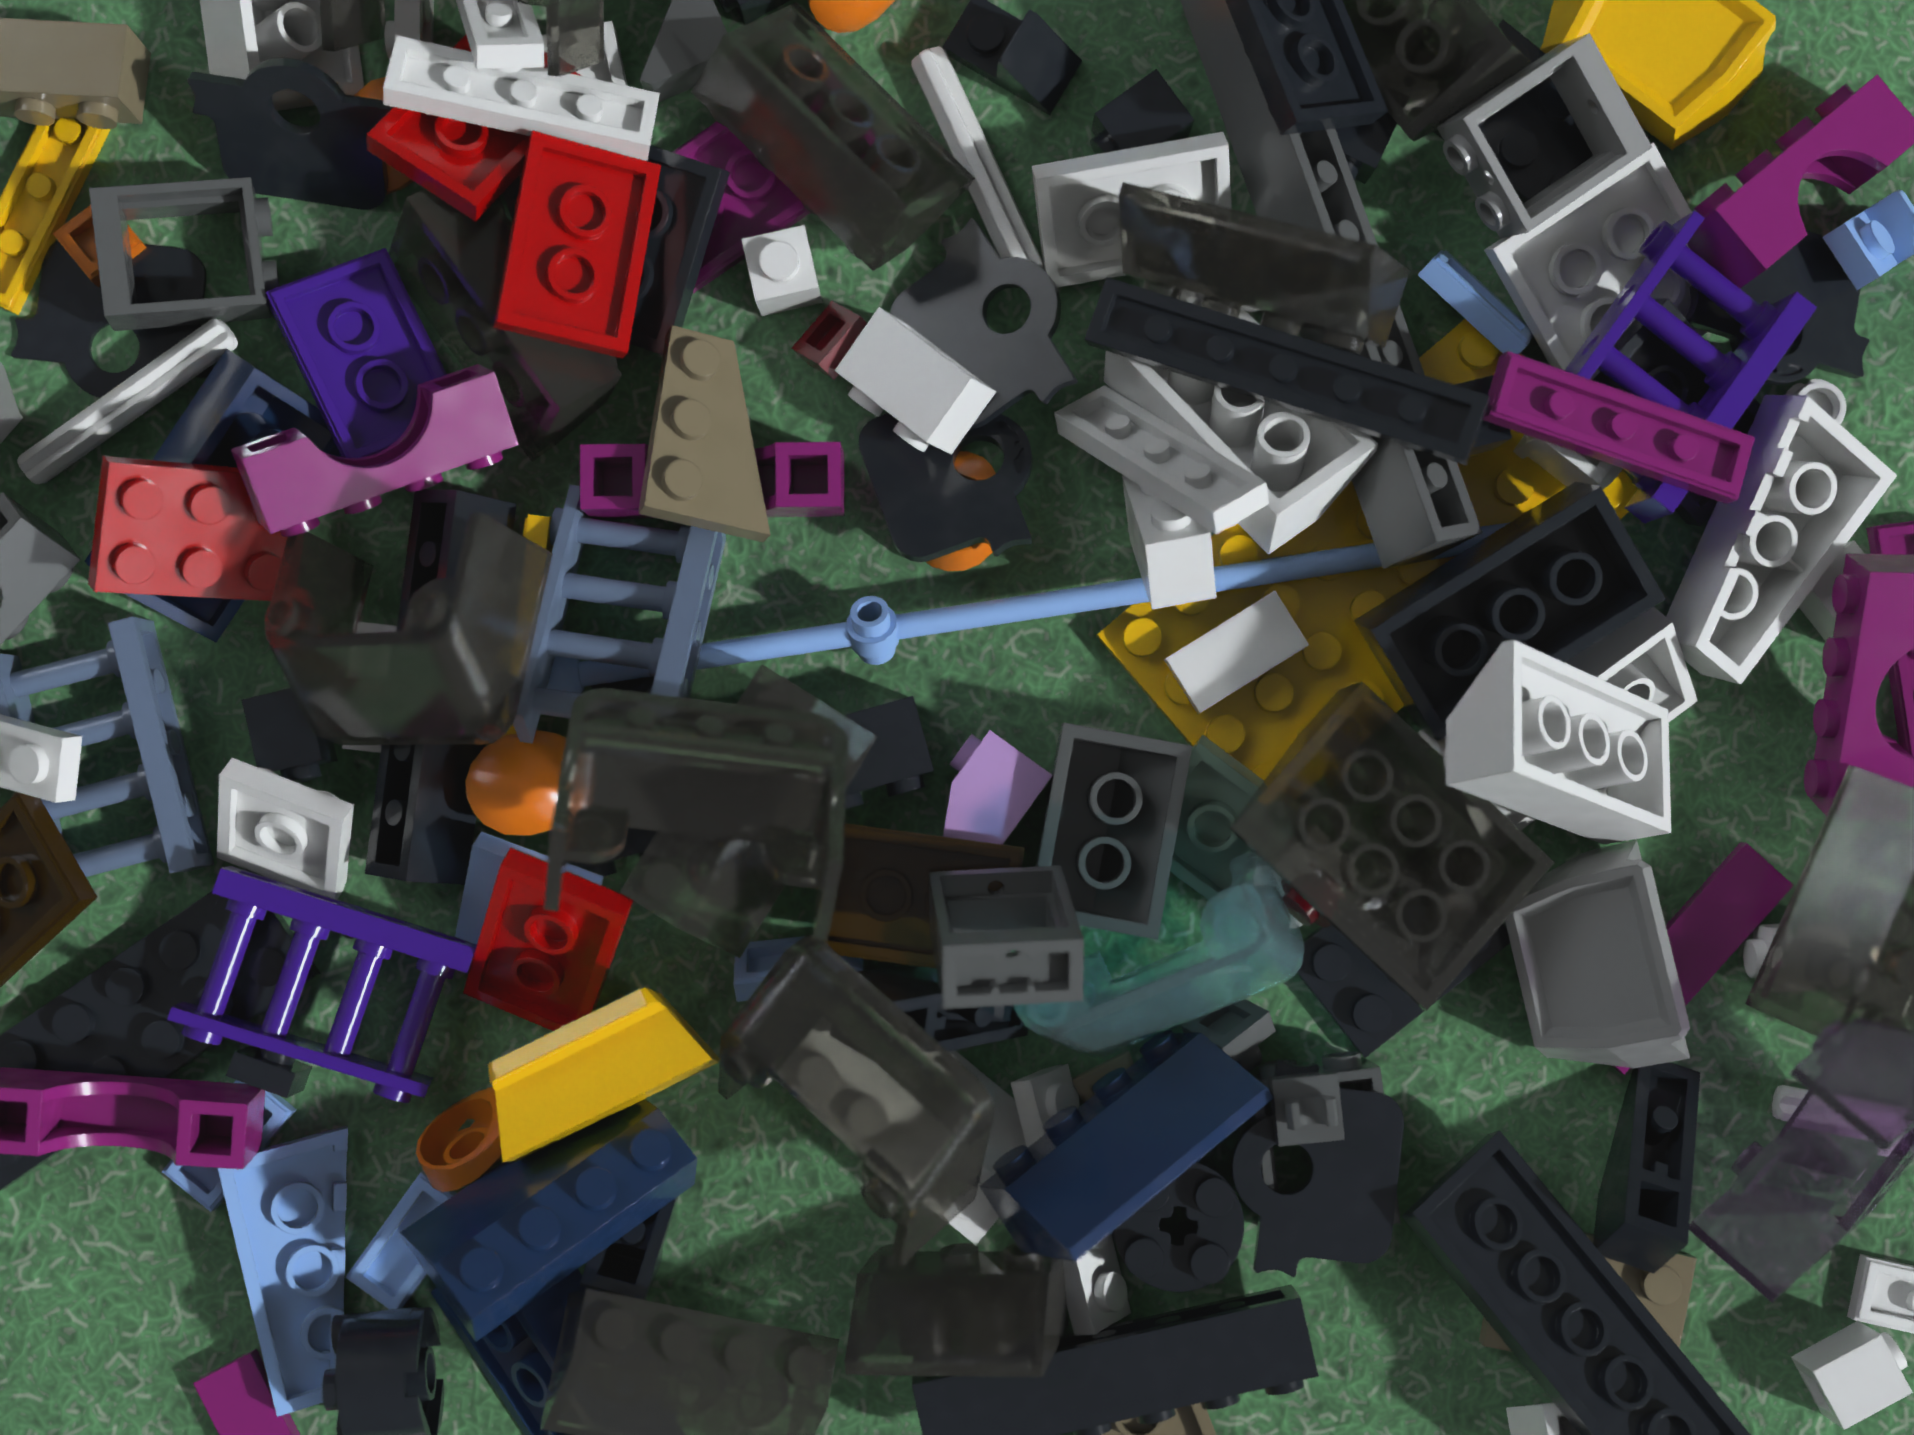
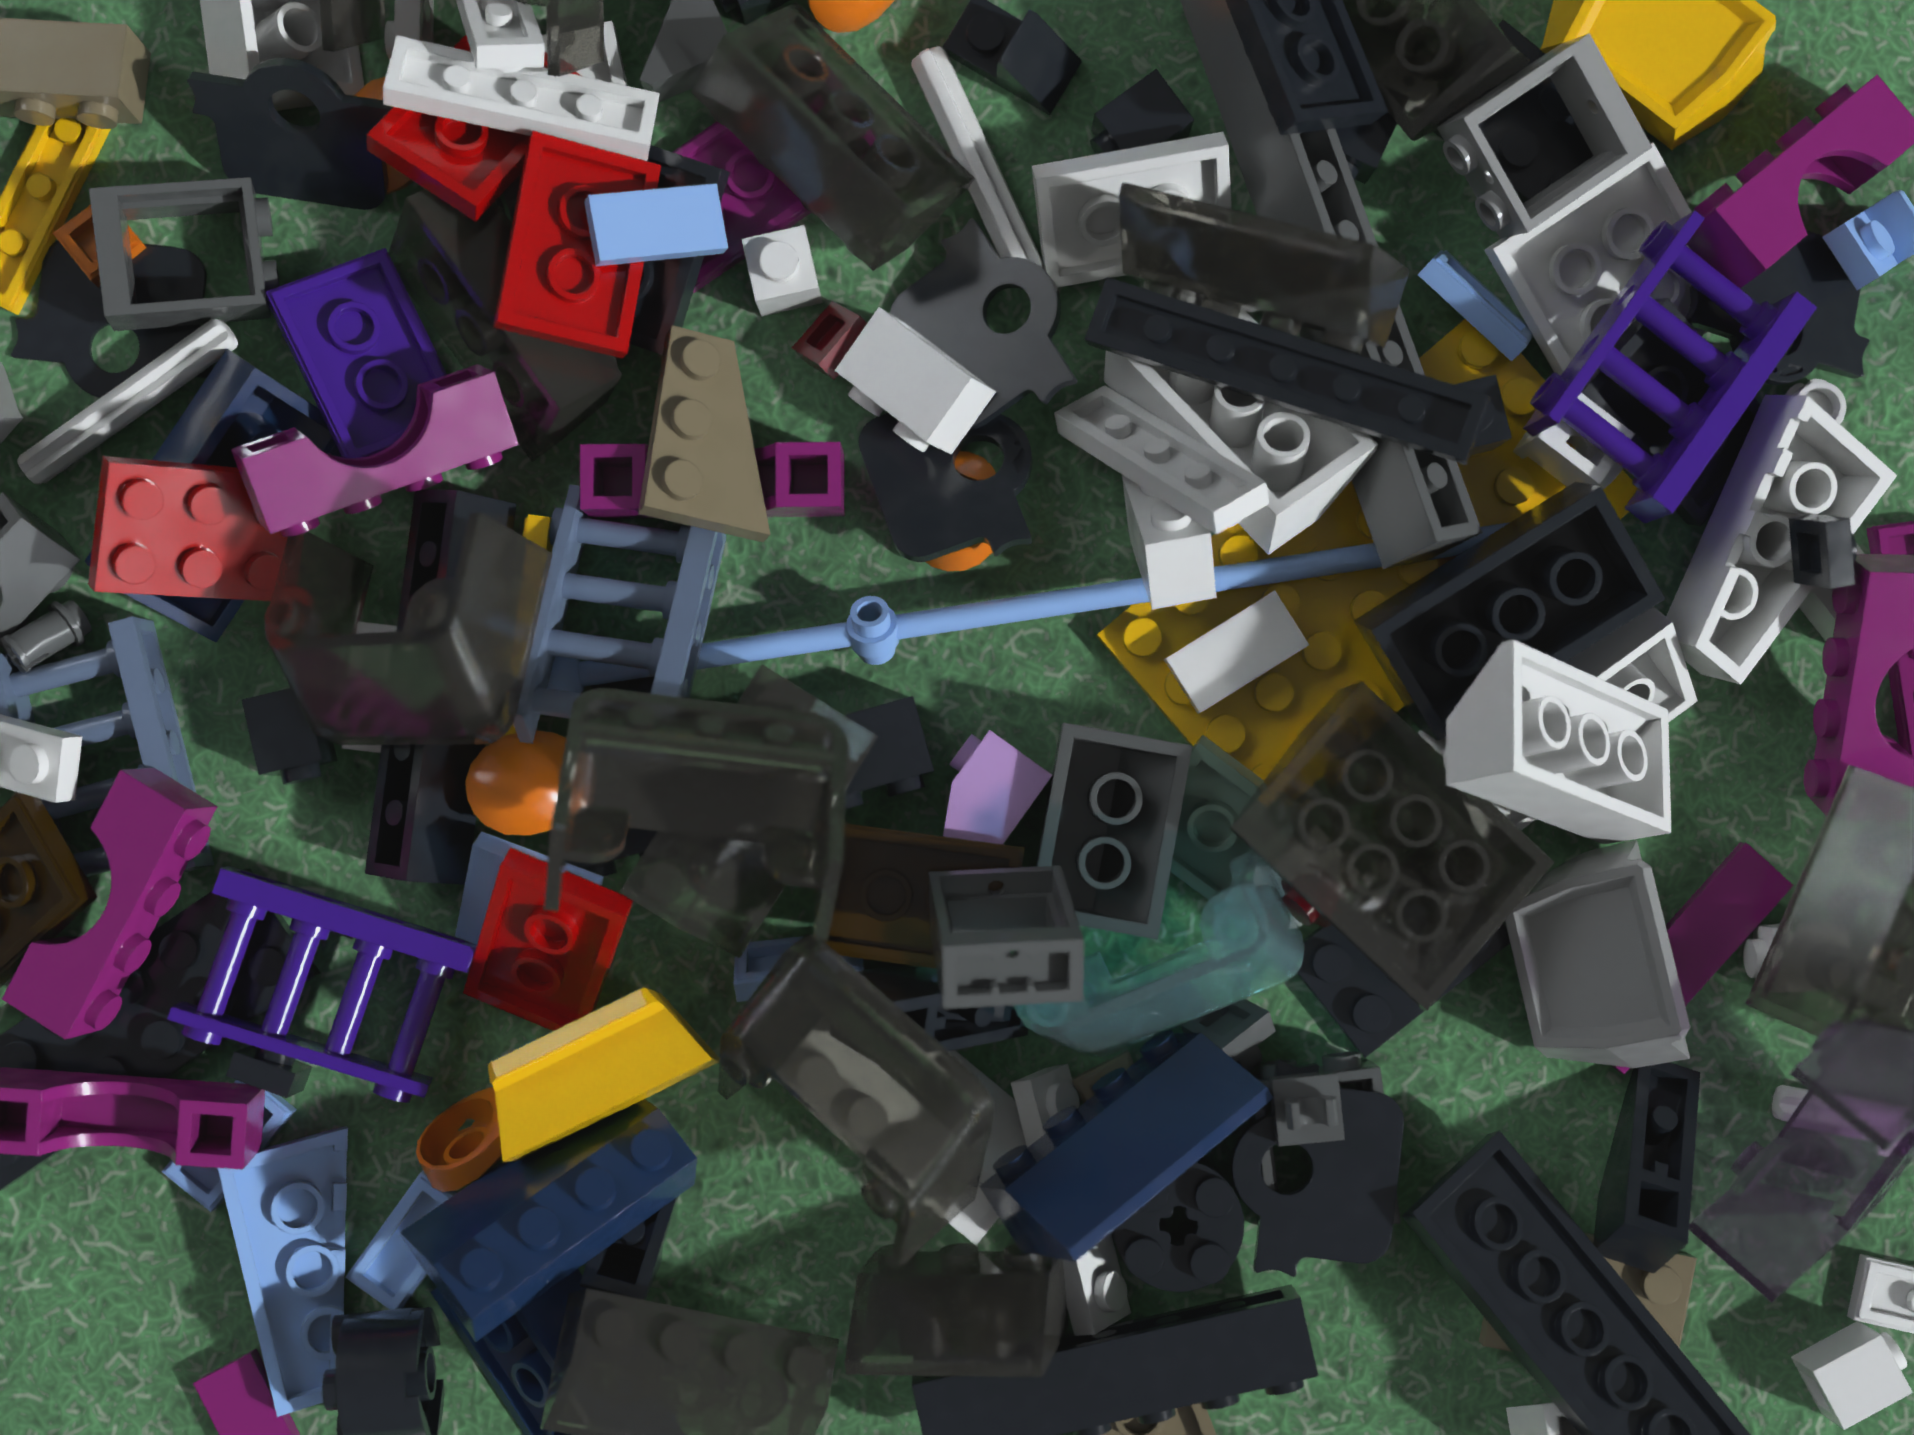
white plate [217,758,354,899] -> none
magenta tile [1483,351,1755,504] -> none
none -> dark grey pin [0,600,92,673]
none -> magenta arch [2,768,218,1040]
none -> light blue tile [584,183,728,266]
none -> black plate [1789,514,1857,589]

